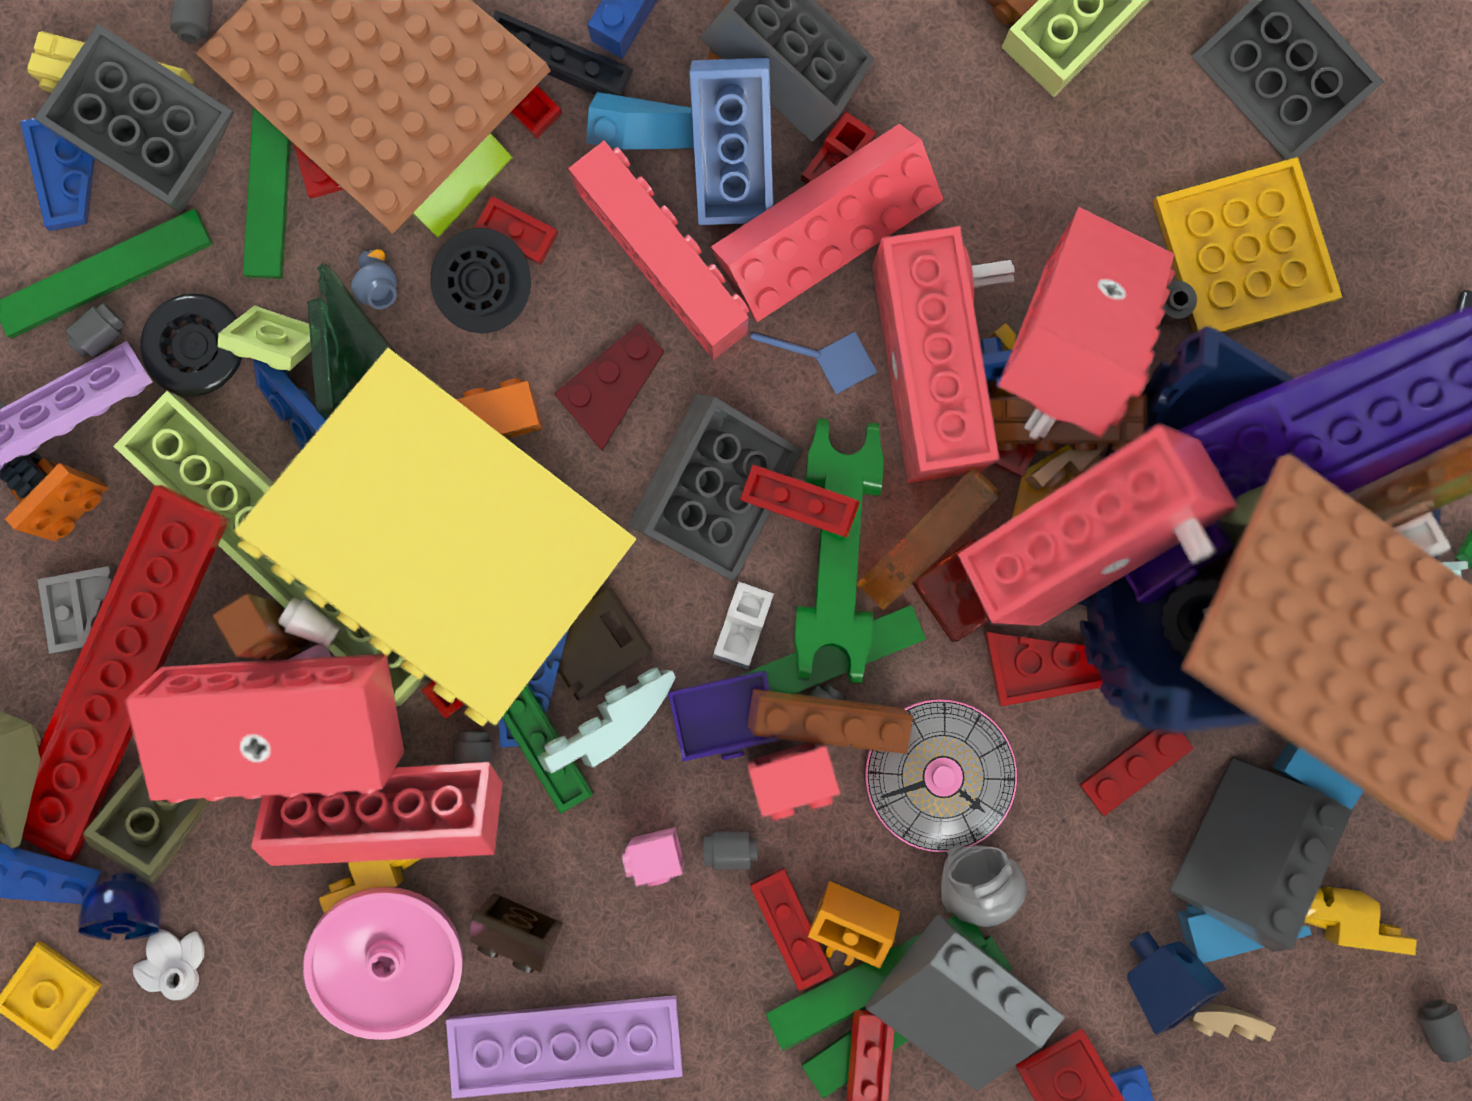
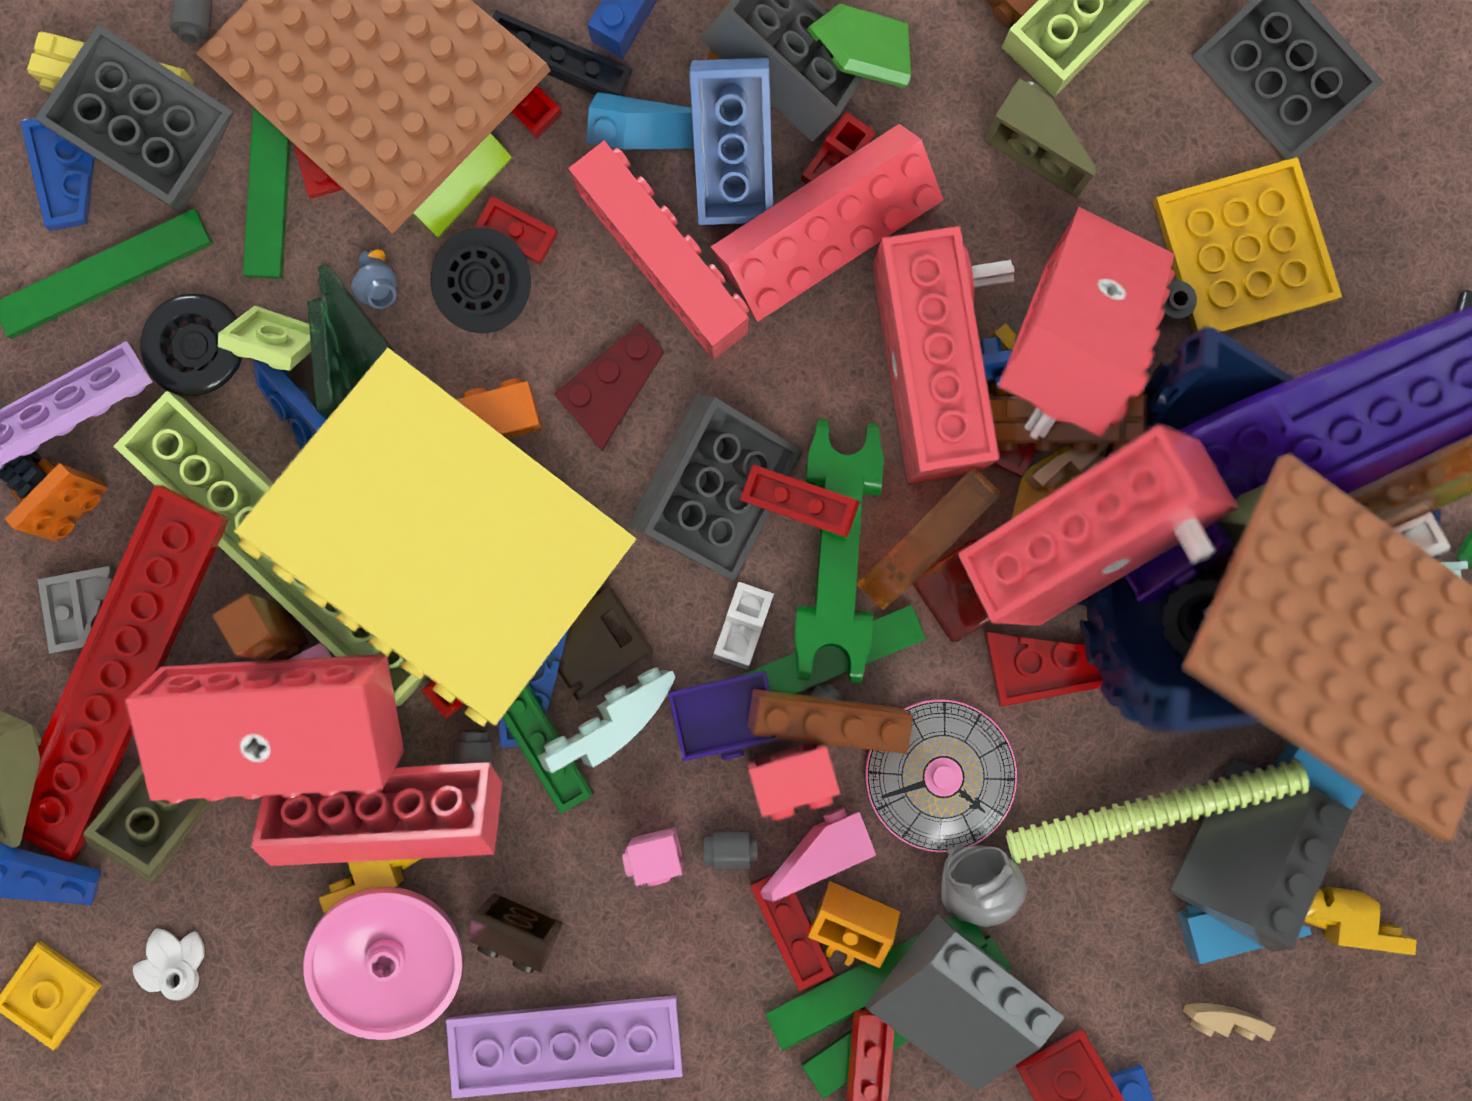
dark grey brick [66,303,126,358] -> none
clear blue cylinder [78,873,162,940] -> none
white cone [278,597,341,647] -> none
medium blue piece [750,332,877,394] -> none
red plate [1079,730,1194,816] -> none
dark blue torso [1127,931,1226,1035] -> none
dark grey brick [1418,999,1472,1062] -> none
none -> bright pink slope [760,807,876,901]
none -> bright green tile [807,3,911,88]
none -> olive slope [983,78,1098,198]
none -> yellowish green piece [1006,758,1309,864]

